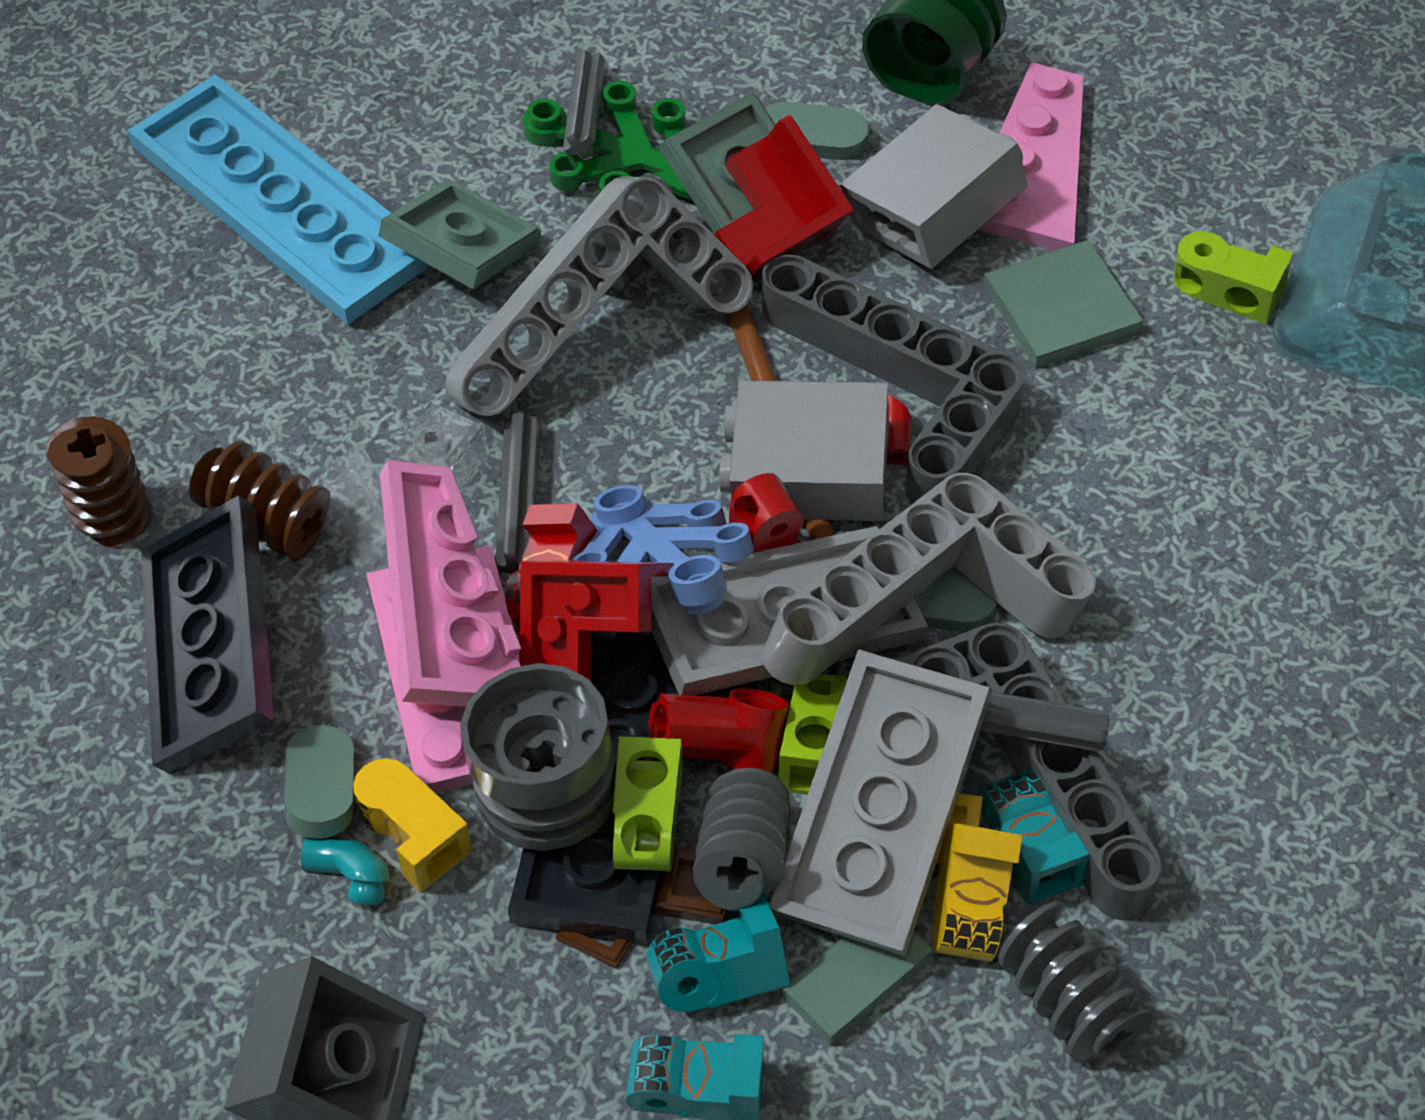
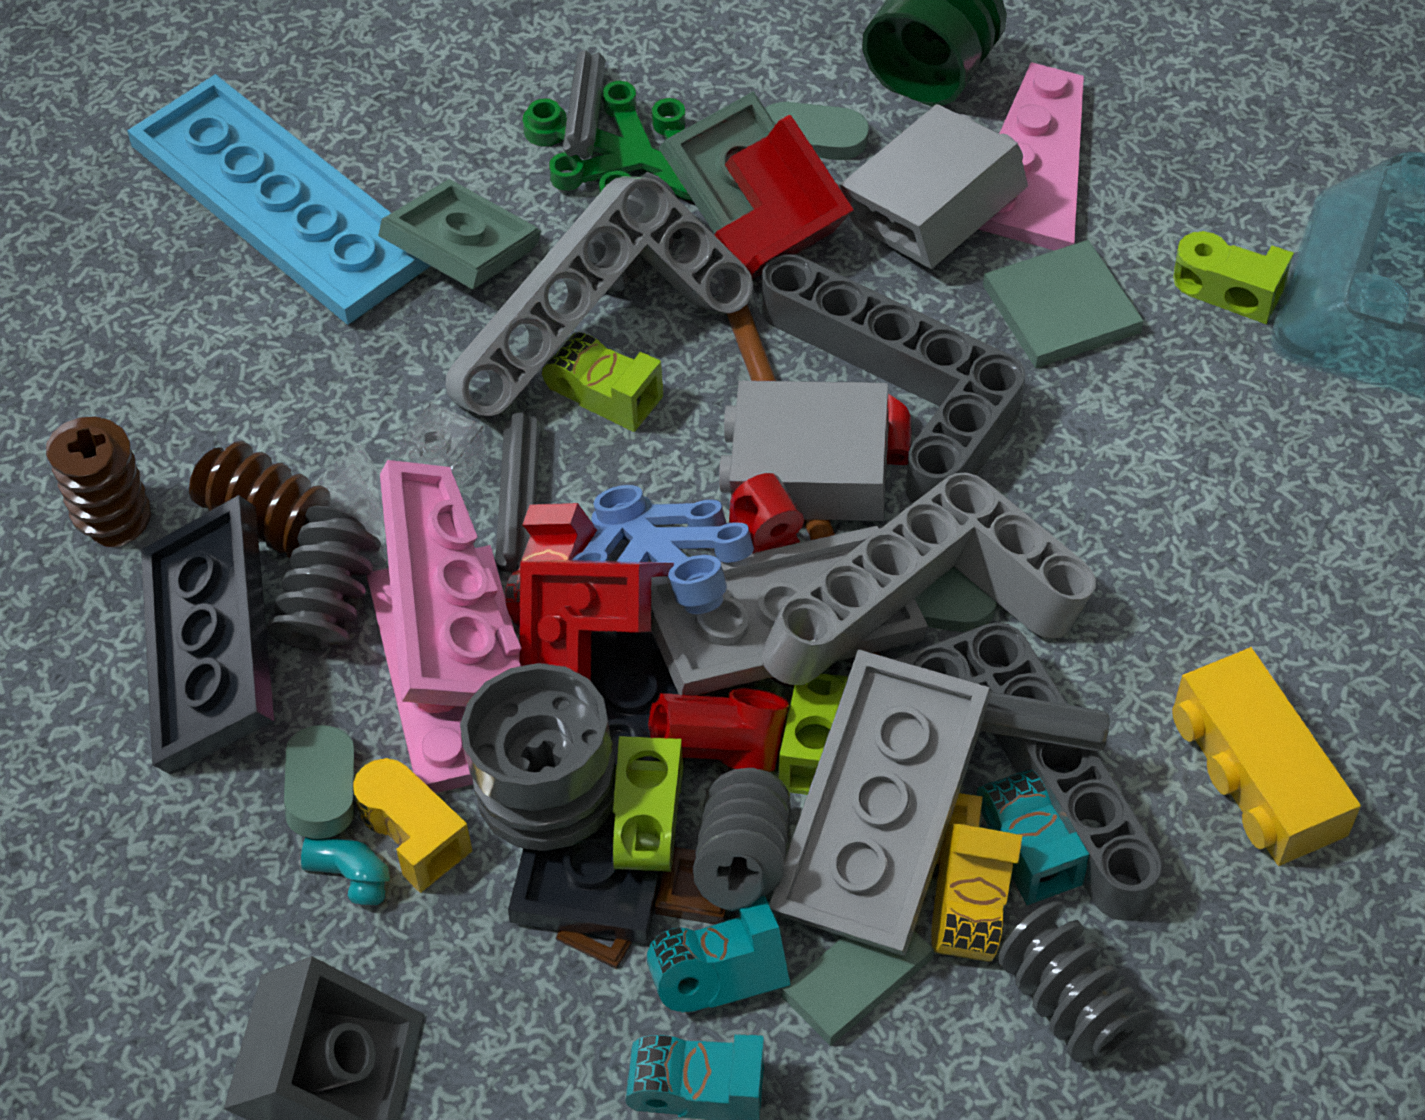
none -> dark grey piece [266,505,382,651]
none -> lime leg [542,332,664,432]
none -> yellow brick [1172,647,1361,866]

